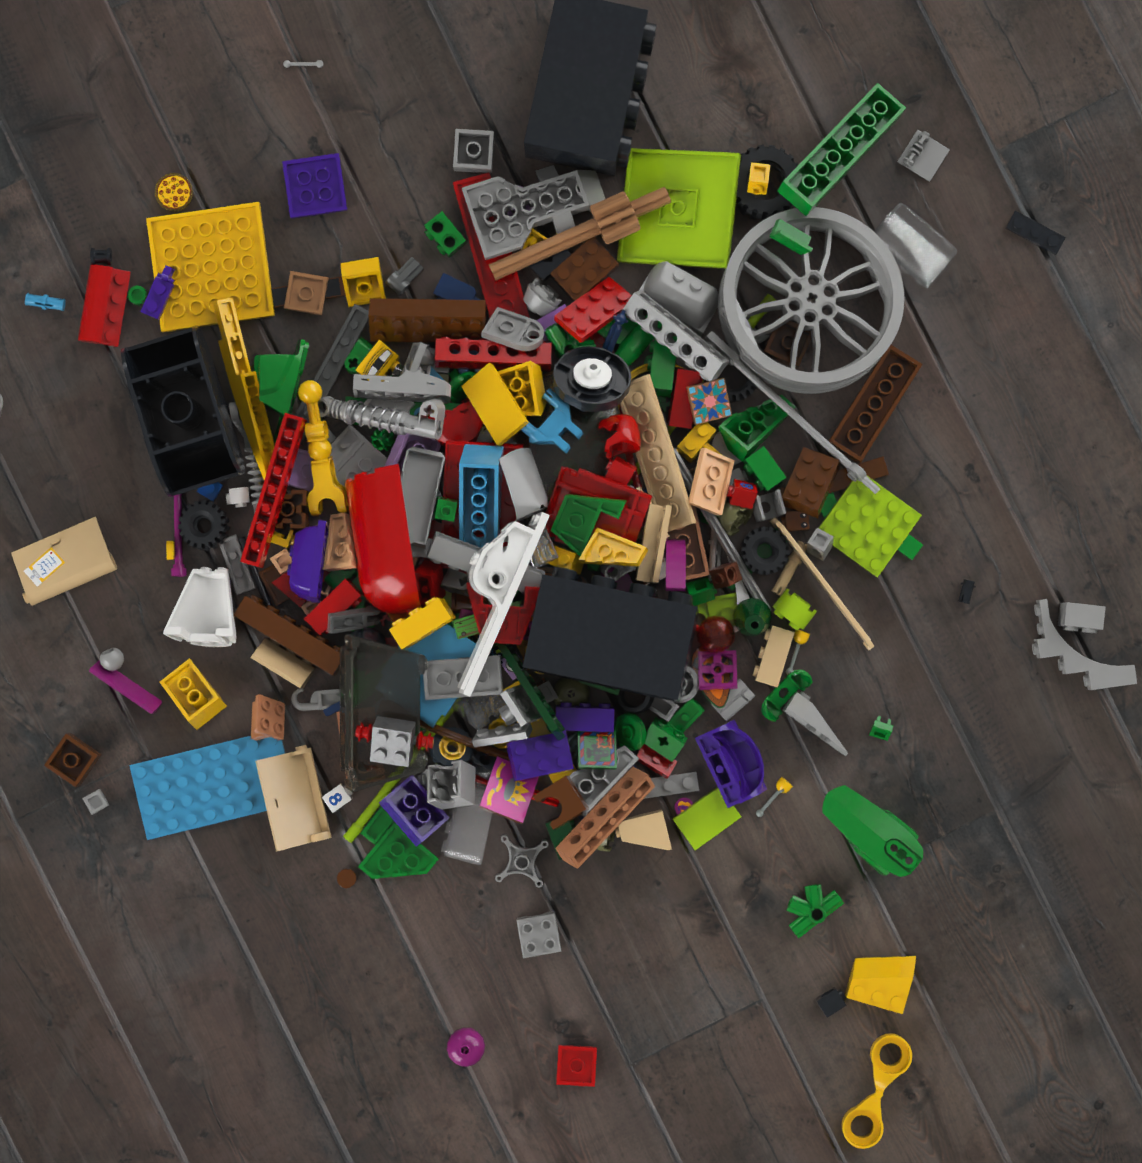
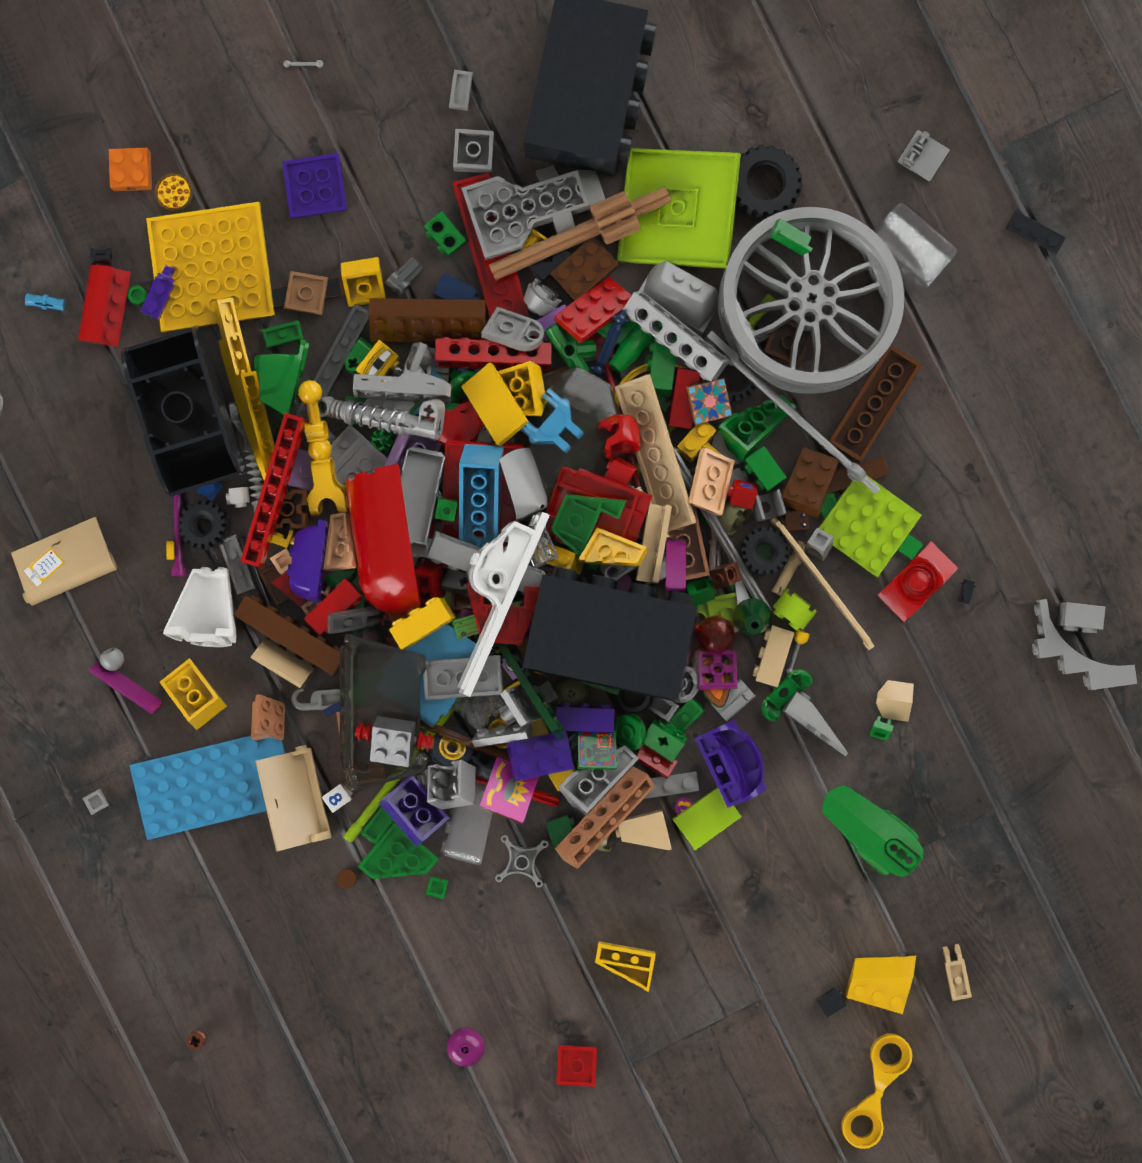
reddish brown brick [44,733,102,787] -> none
light grey piece [516,911,561,958] -> none
reddish brown piece [533,776,589,830] -> none
black piece [553,346,631,412] -> none
yellow bracket [747,162,770,195] -> none
hinge [756,776,793,817] -> none
green brick [777,83,906,216] -> none
green piece [786,884,844,939] -> none
none -> orange brick [109,148,152,191]
none -> copper bush [186,1030,206,1050]
none -> green plate [262,320,304,349]
none -> green tile [425,876,449,899]
none -> light grey tile [449,70,473,111]
none -> yellow wedge [595,941,656,992]
none -> tan slope [876,680,914,722]
none -> red slope [877,541,958,622]
none -> tan hinge [943,944,972,1001]

